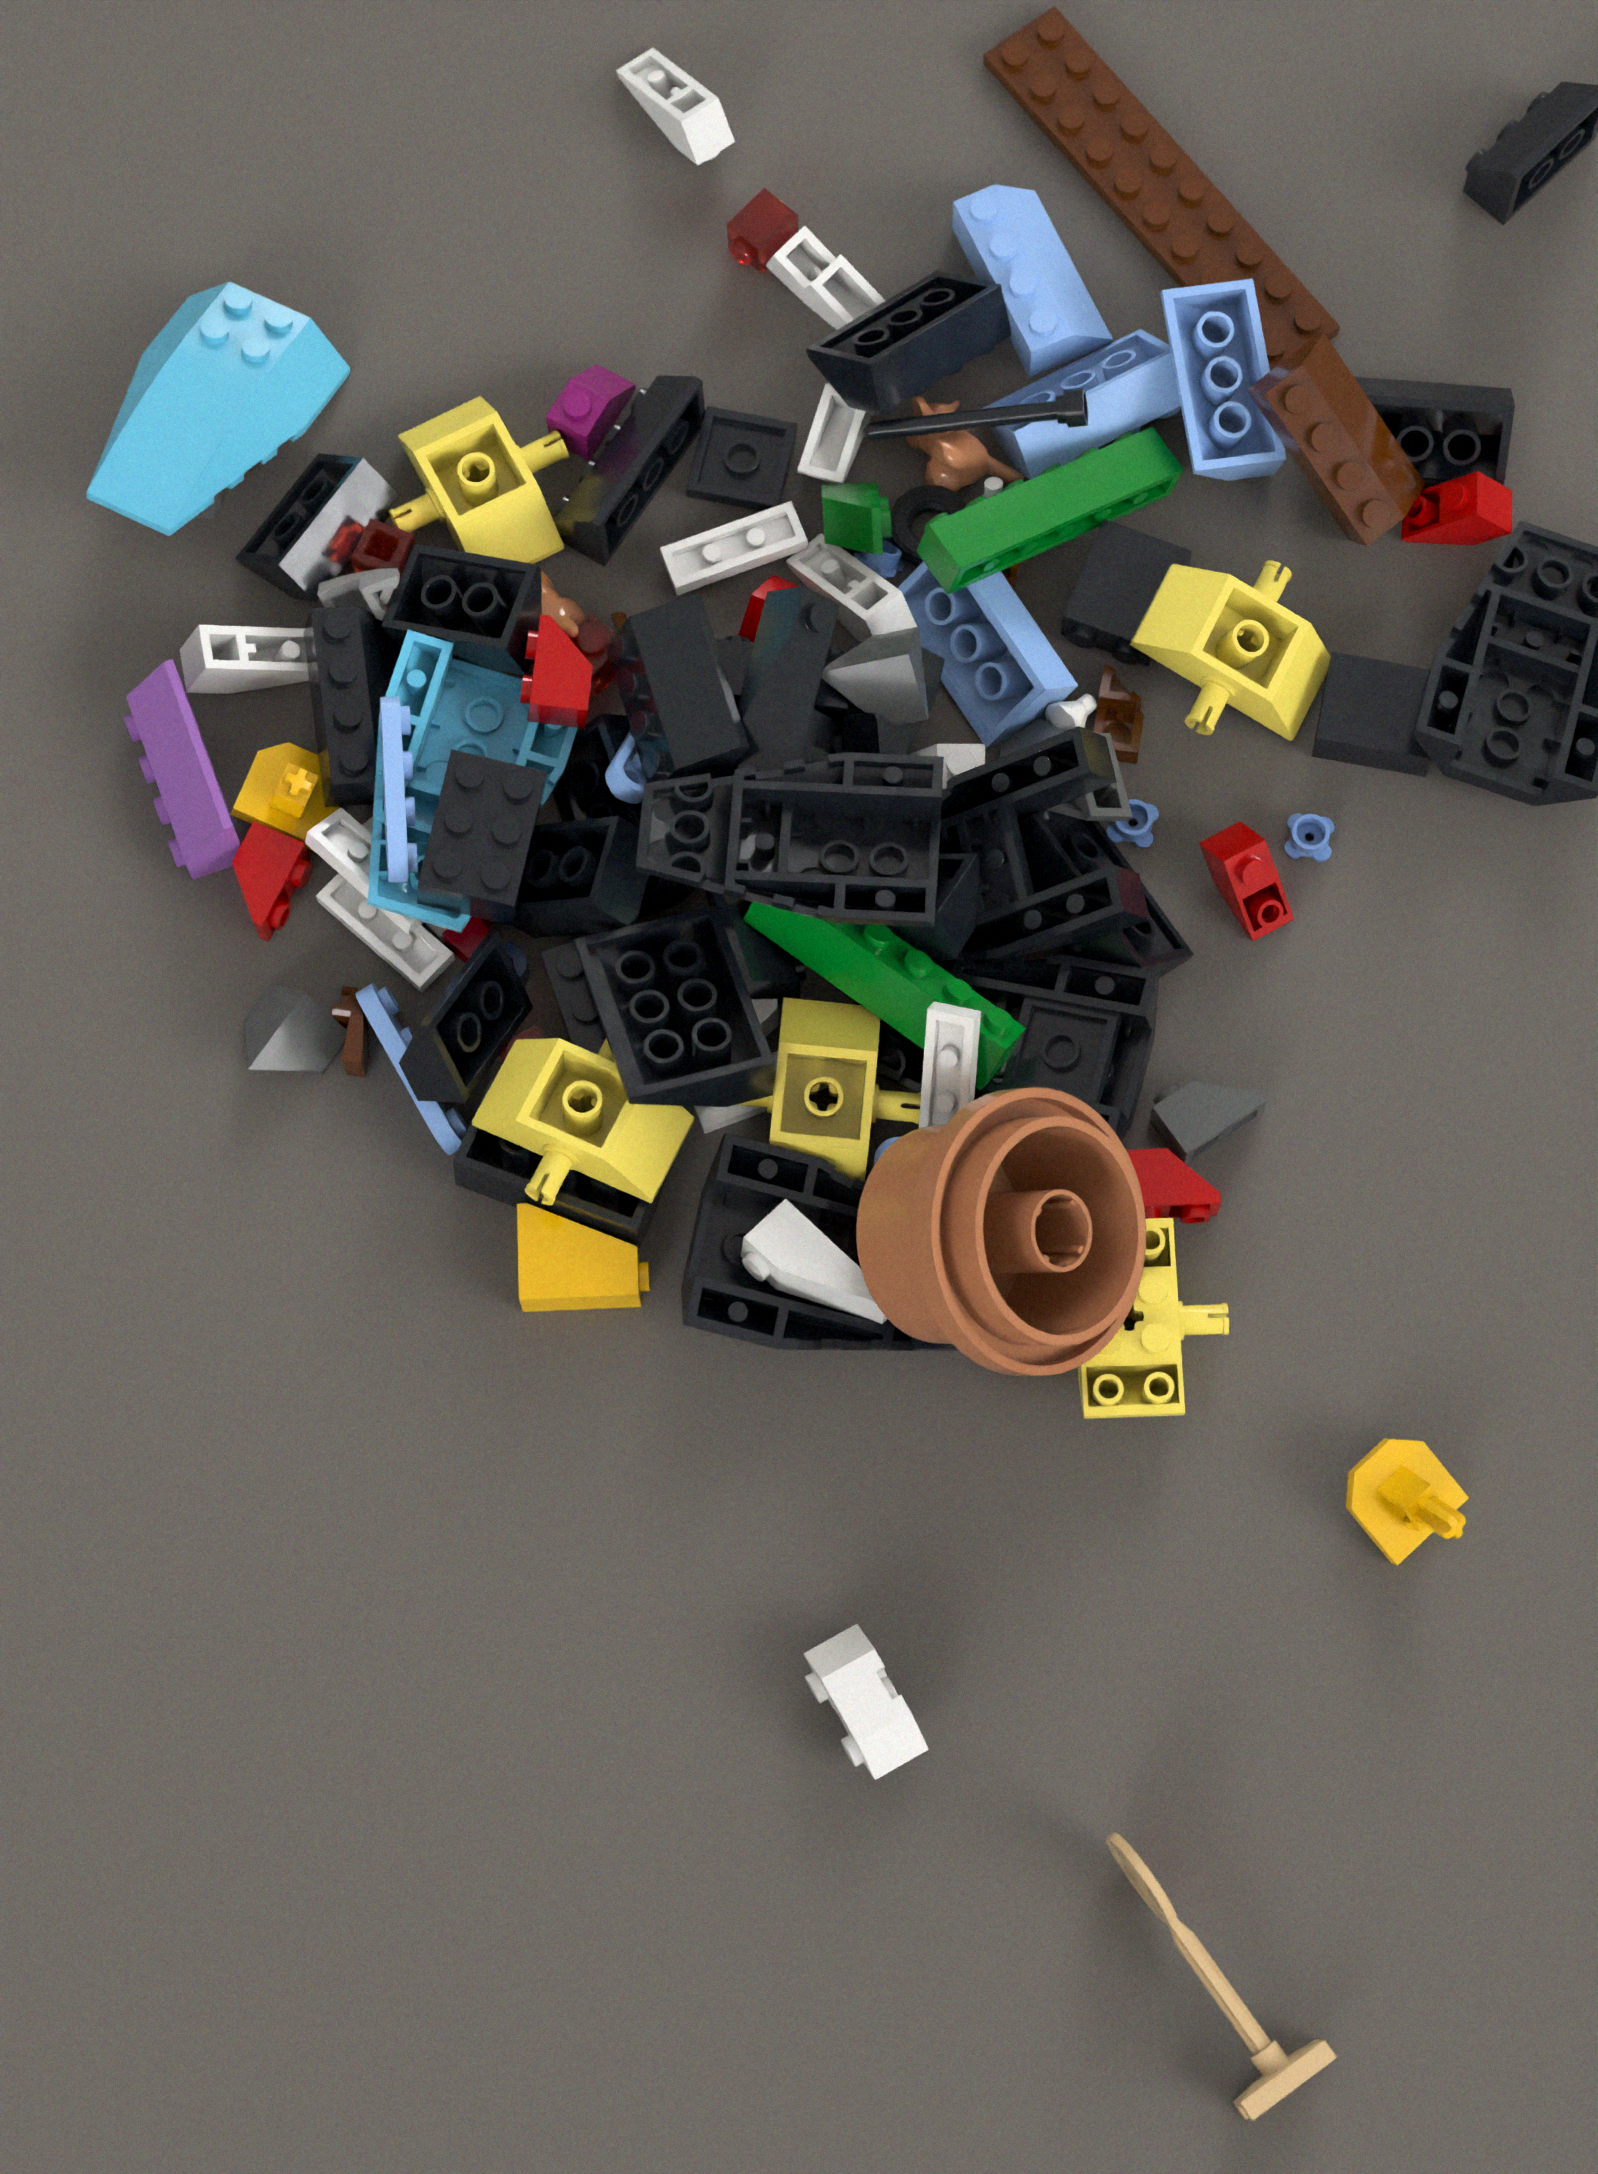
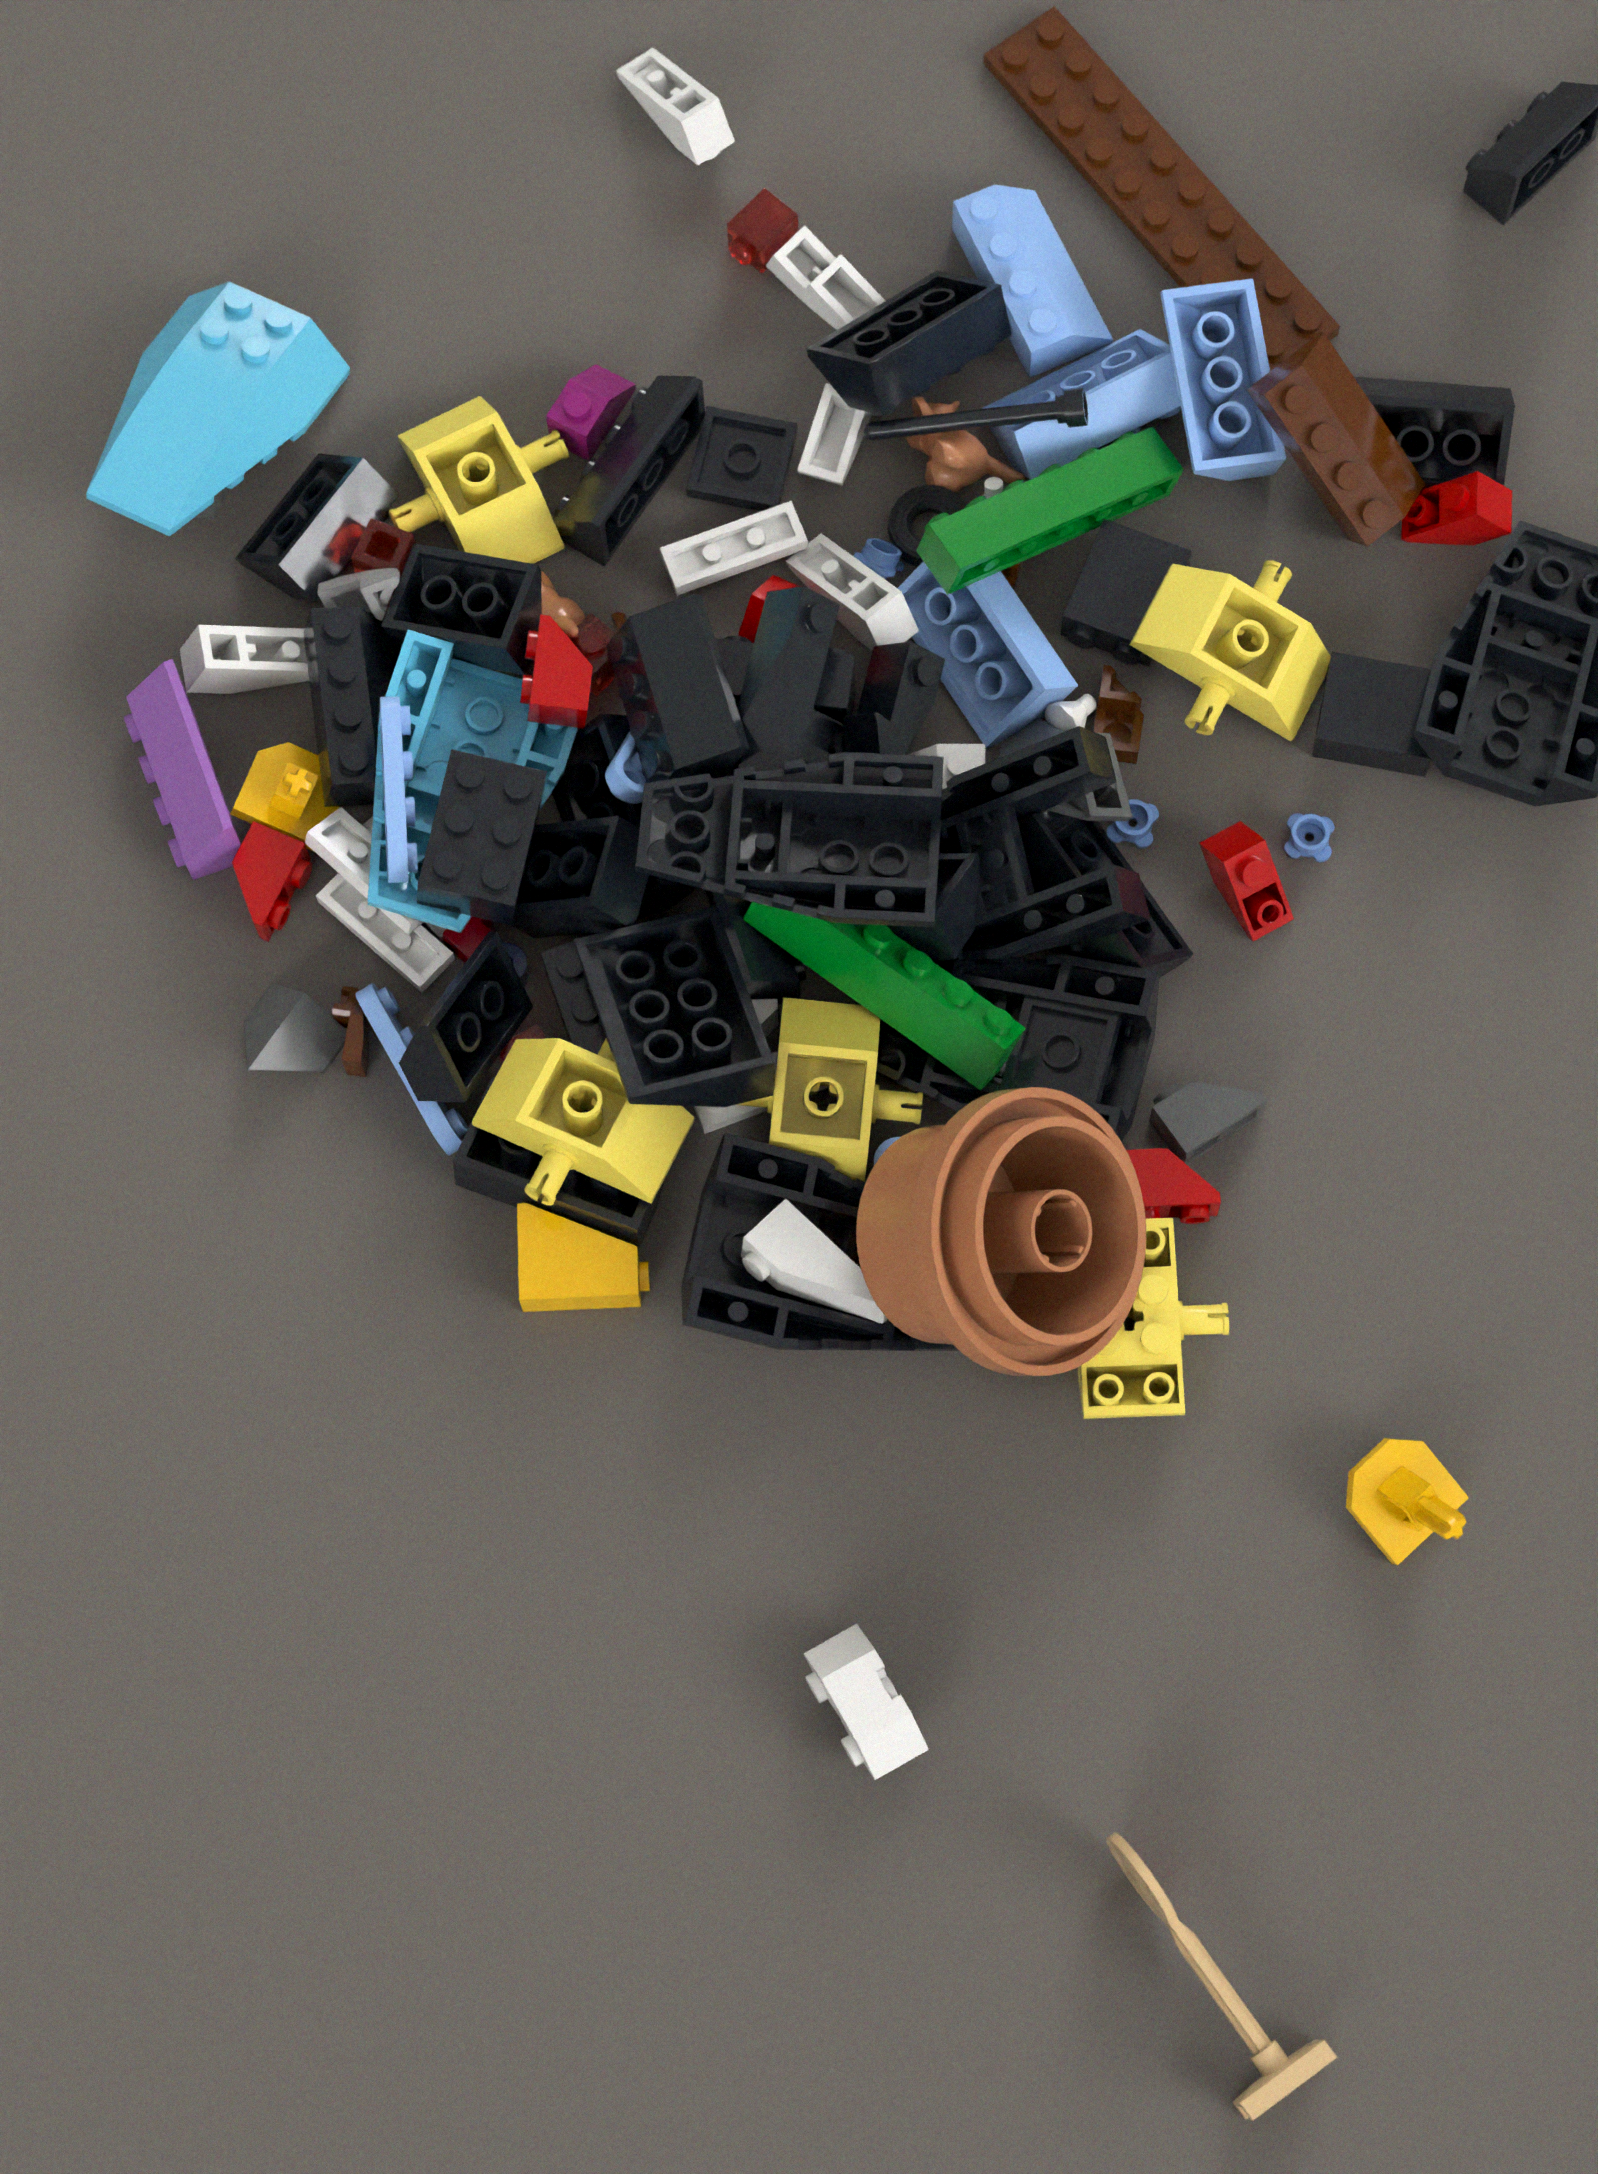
green slope [821,482,891,554] -> none
dark grey slope [821,627,929,726] -> none
white plate [919,1001,981,1128] -> none

